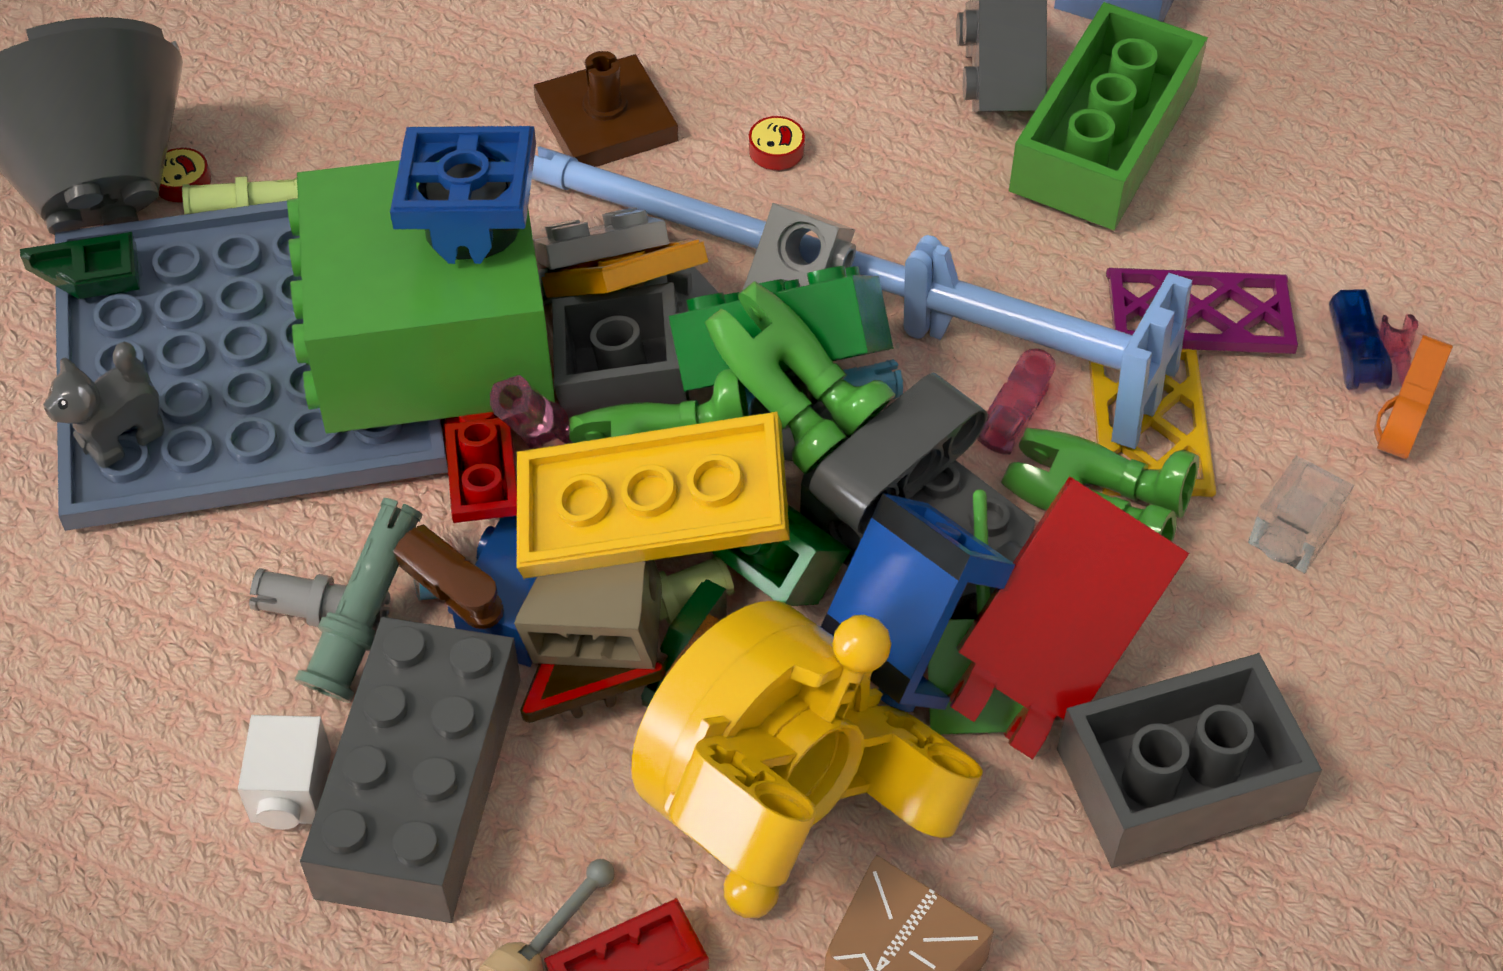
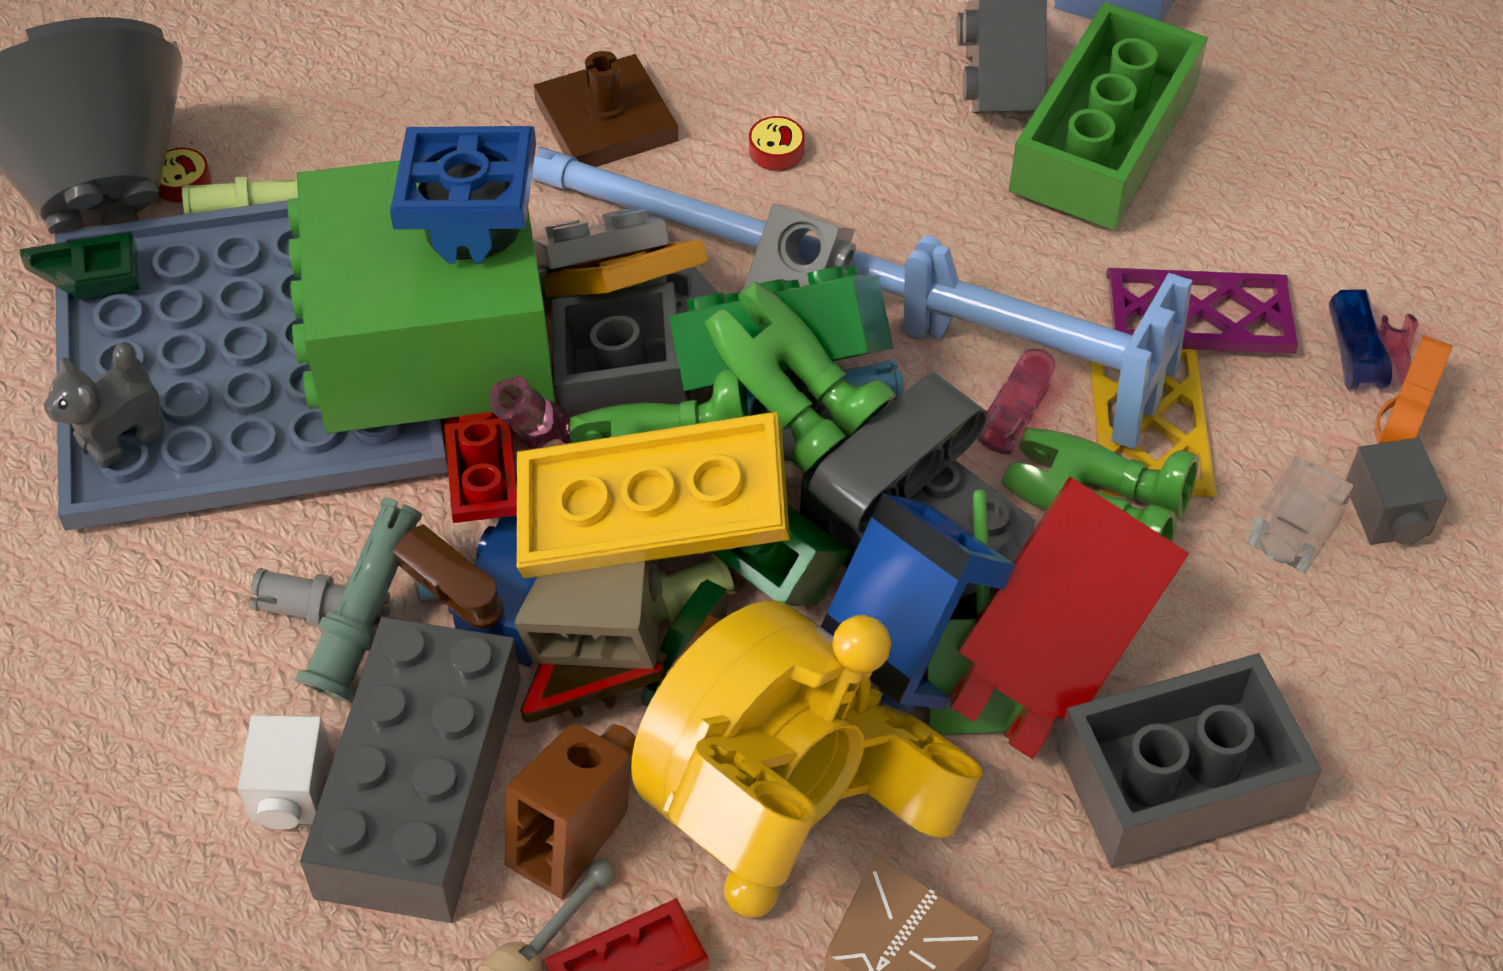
none -> dark orange torso [504,724,636,900]
none -> dark grey brick [1344,437,1448,545]

